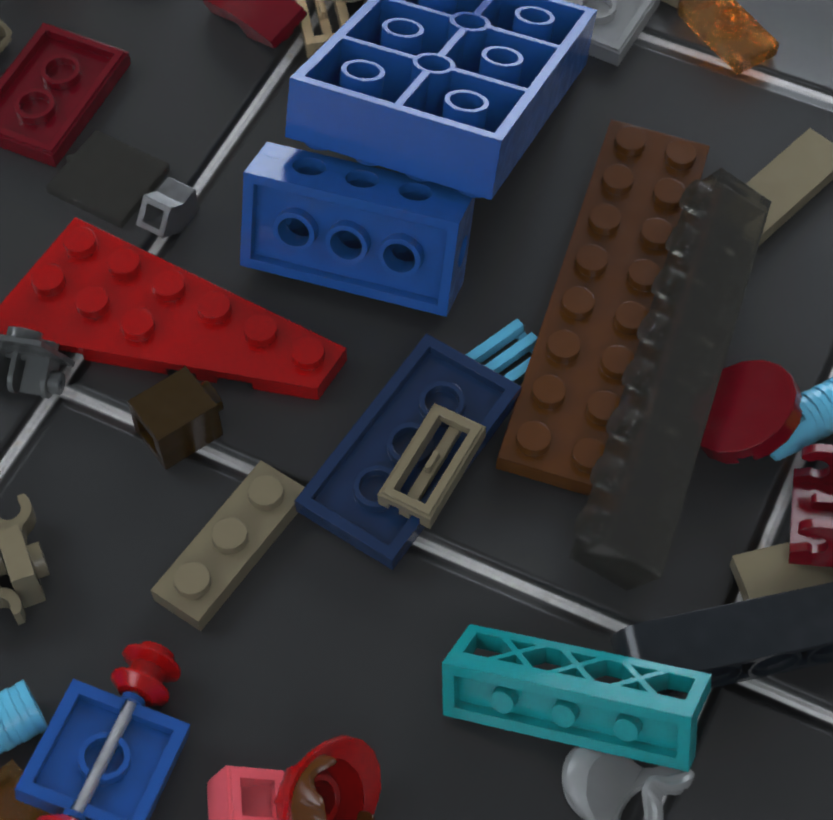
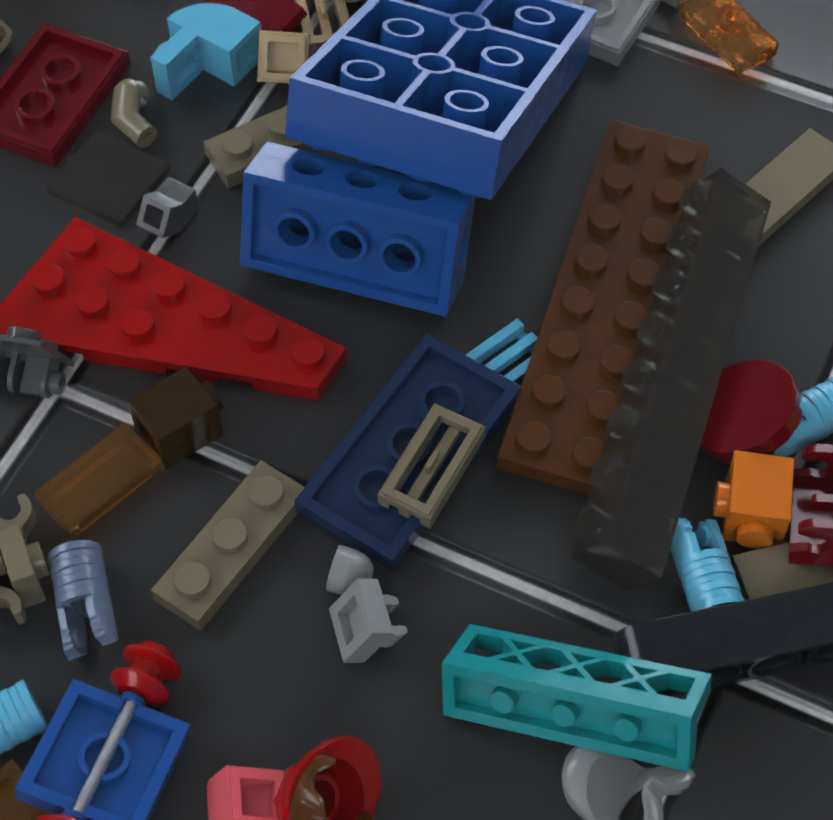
none -> clear orange tile [33,423,164,539]
none -> sand blue hinge [48,540,119,661]
none -> dark tan arm [111,78,157,148]
none -> medium azure brick [150,3,261,100]
none -> dark tan plate [203,106,317,189]
none -> tan tile [257,30,311,84]
none -> light grey hinge [326,545,373,595]
none -> light grey tile [329,578,408,663]
none -> medium azure hinge [665,518,744,612]
none -> orange brick [713,450,794,549]

